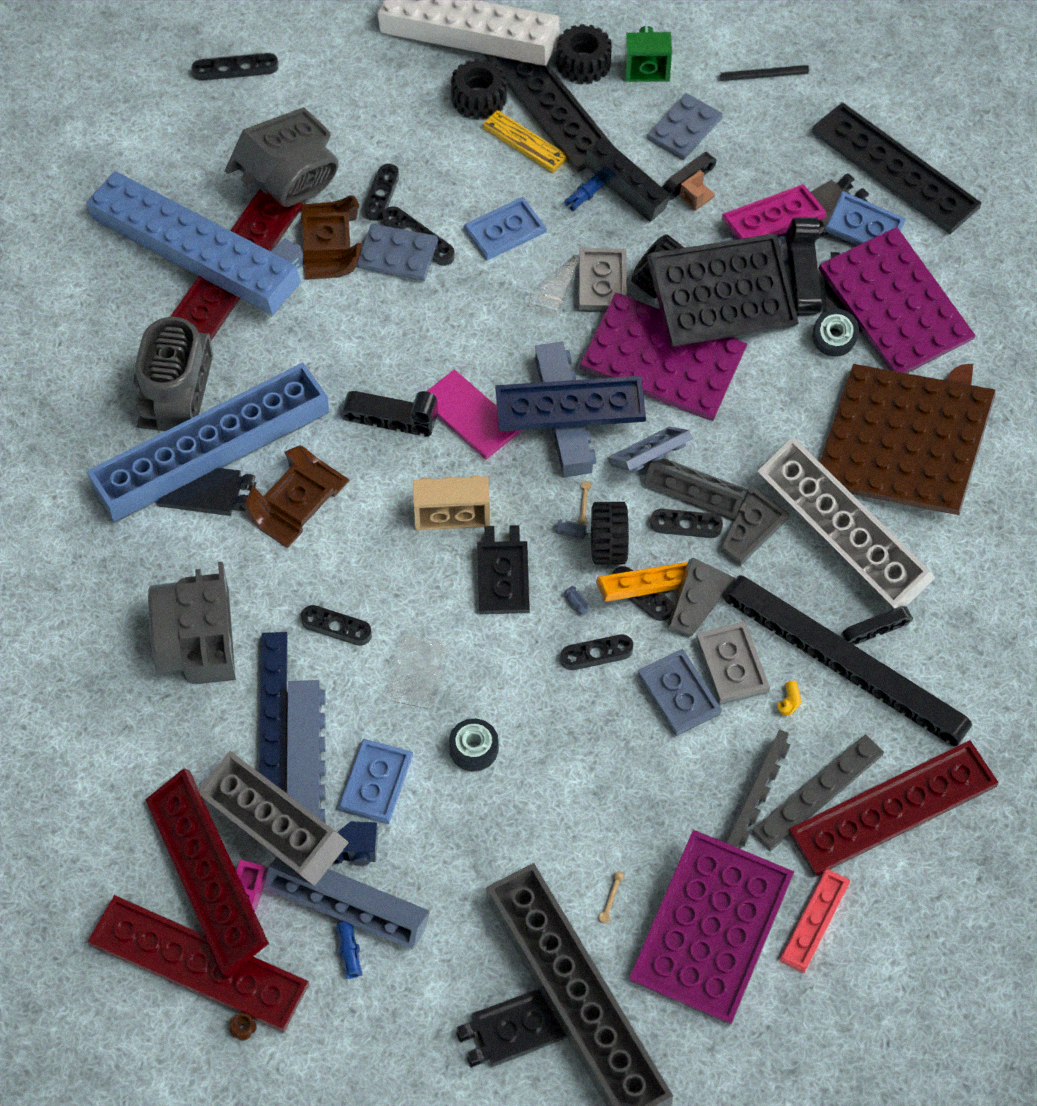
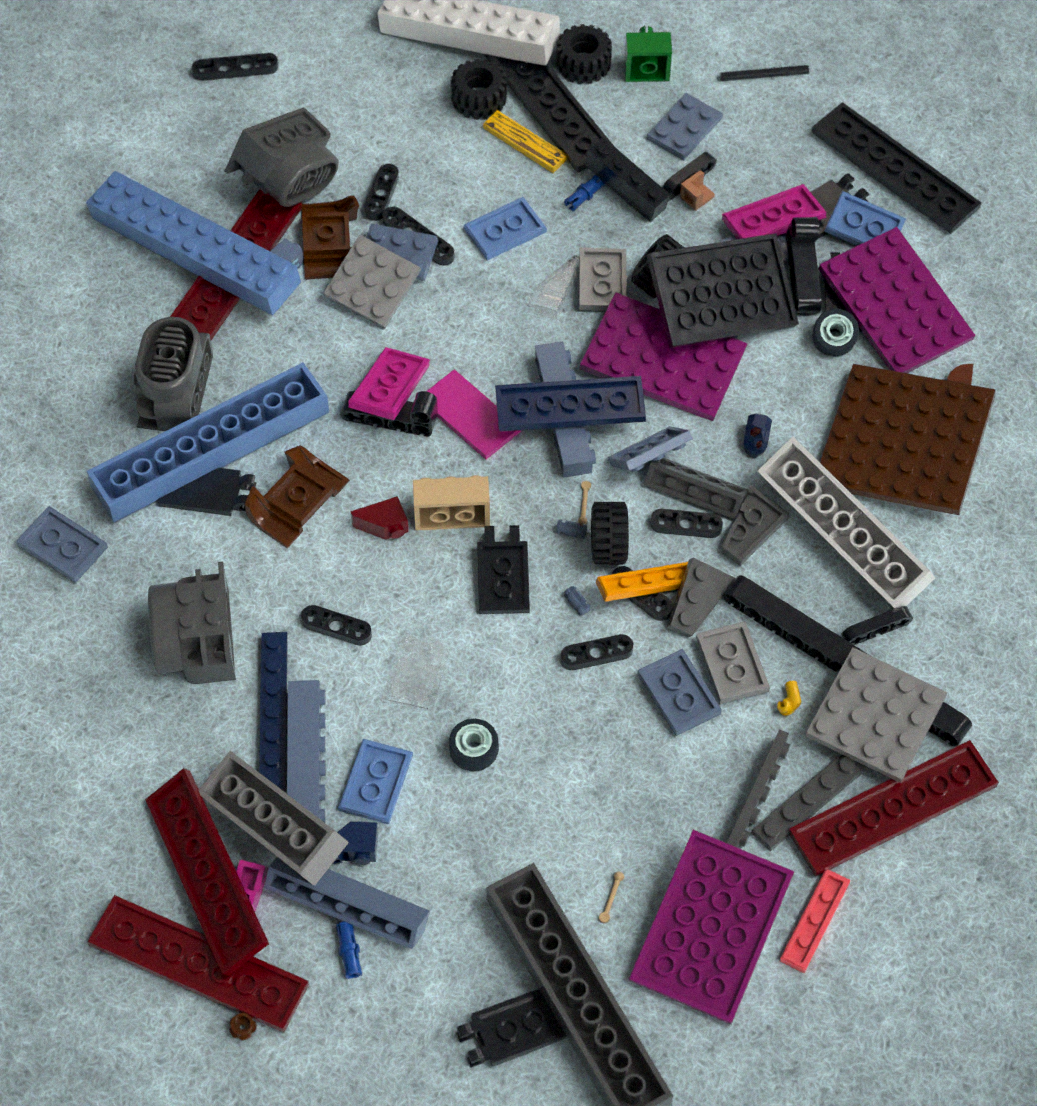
none -> sand blue plate [16,506,108,583]
none -> light grey plate [324,234,421,329]
none -> dark pink tile [349,347,430,420]
none -> dark red slope [350,496,409,540]
none -> dark blue rock [743,413,772,458]
none -> light grey plate [806,647,947,783]

